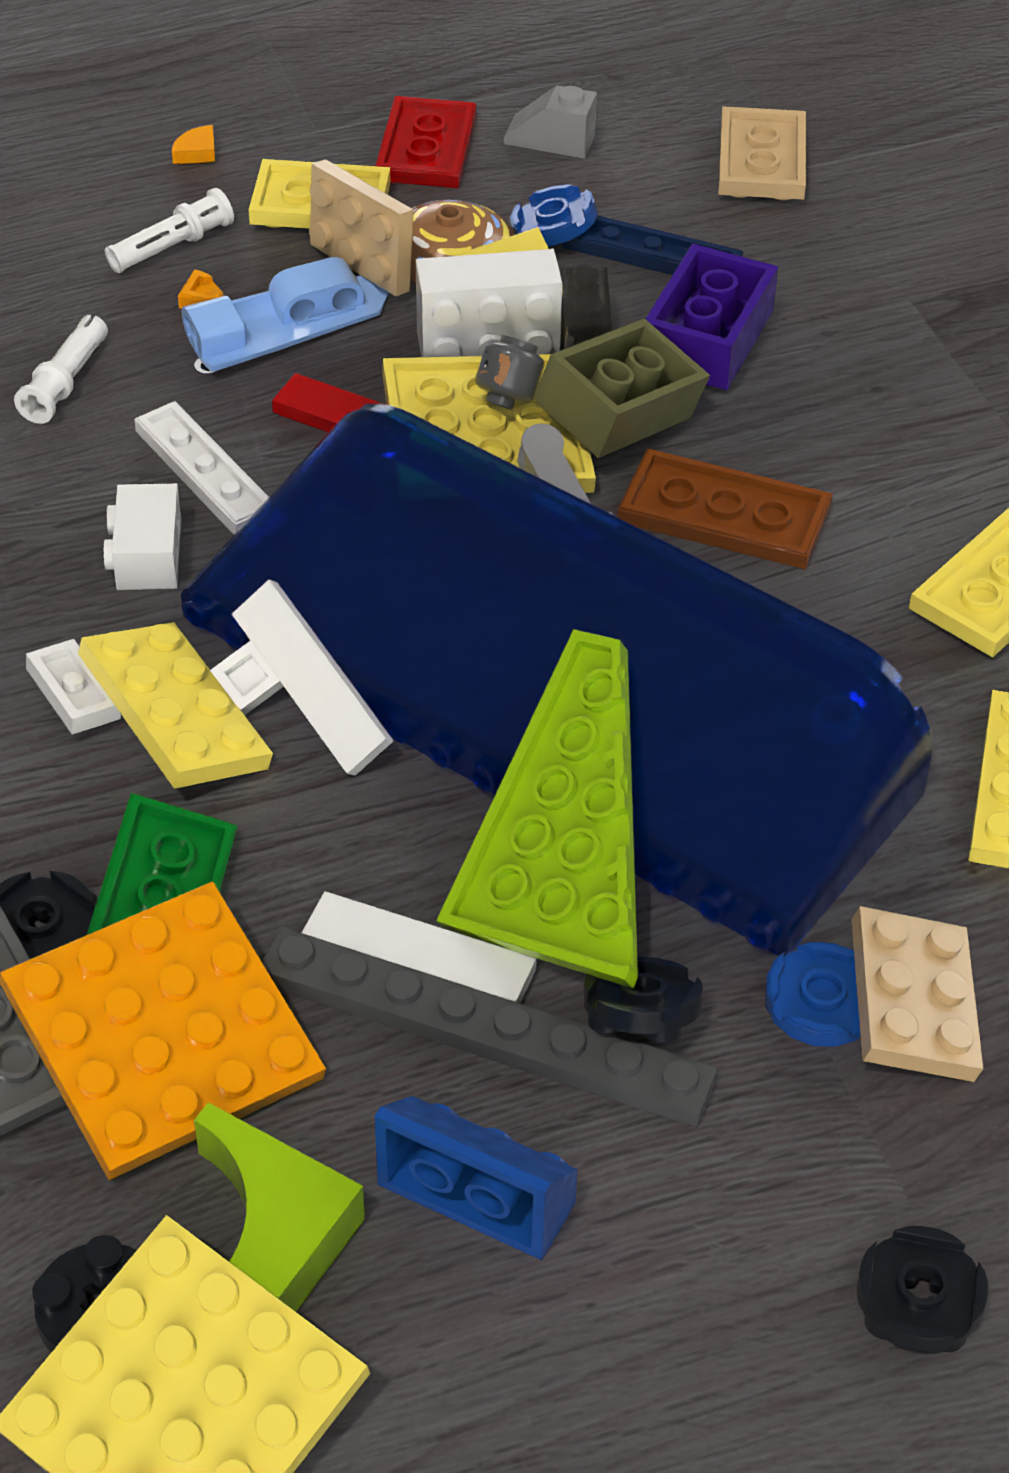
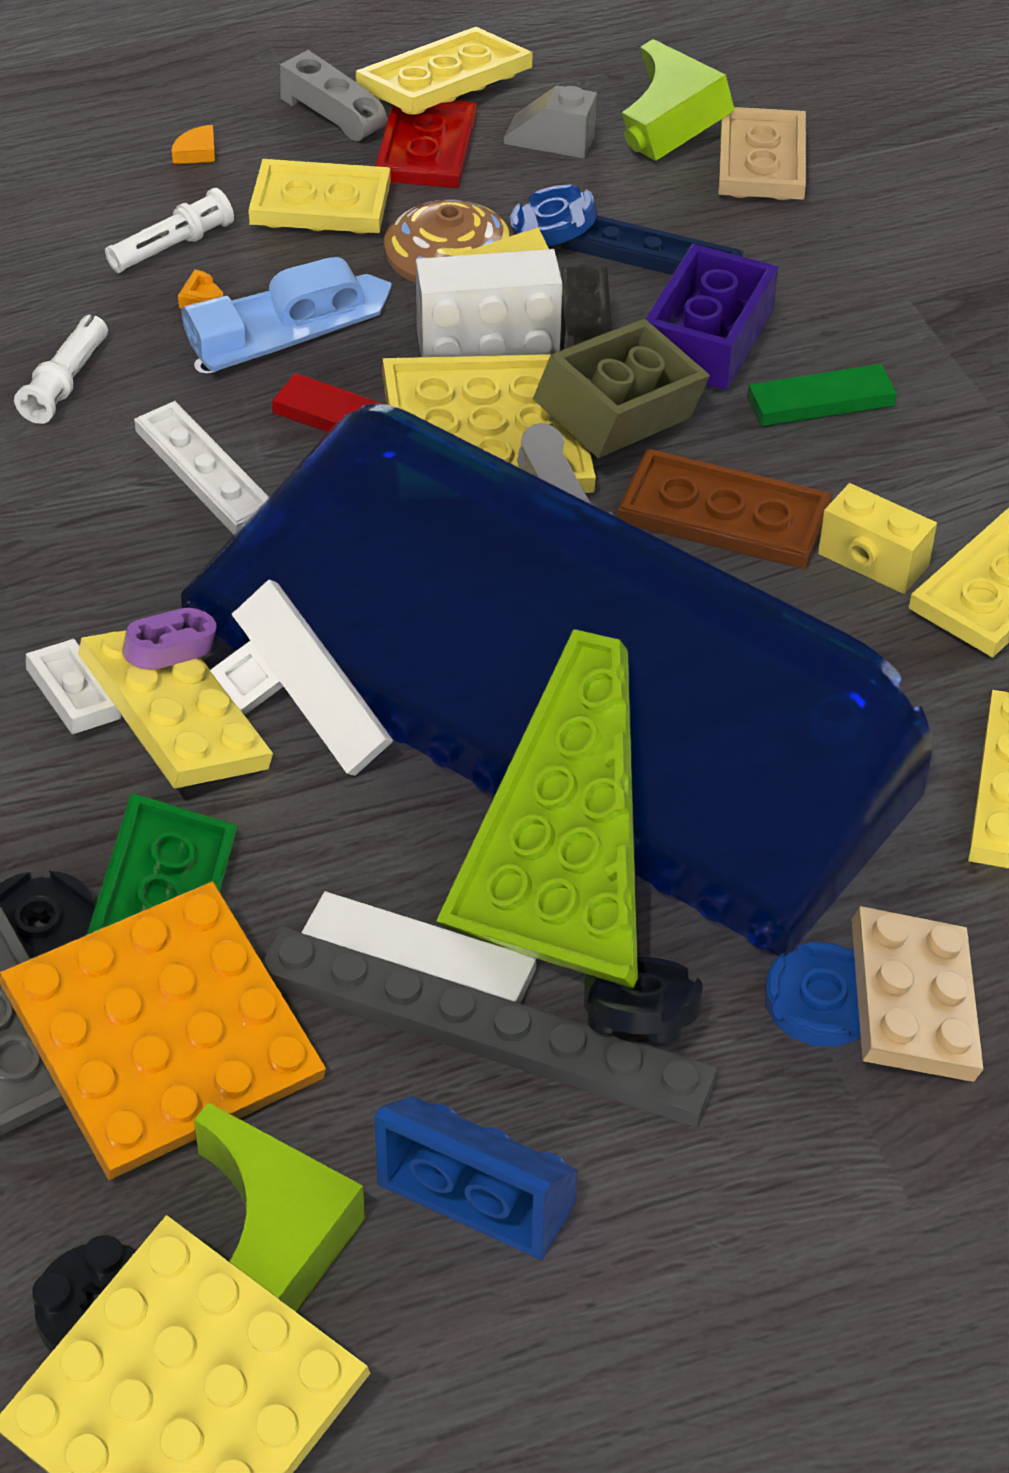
white brick [104,483,181,590] -> none
tan plate [309,159,413,296] -> none
dark grey head [475,335,545,410] -> none
black plate [857,1226,988,1352] -> none
none -> medium lavender beam [122,608,216,670]
none -> light grey leg [280,50,387,141]
none -> light yellow plate [356,27,533,114]
none -> lime arch [622,39,735,161]
none -> green tile [747,364,897,427]
none -> light yellow brick [818,483,937,594]

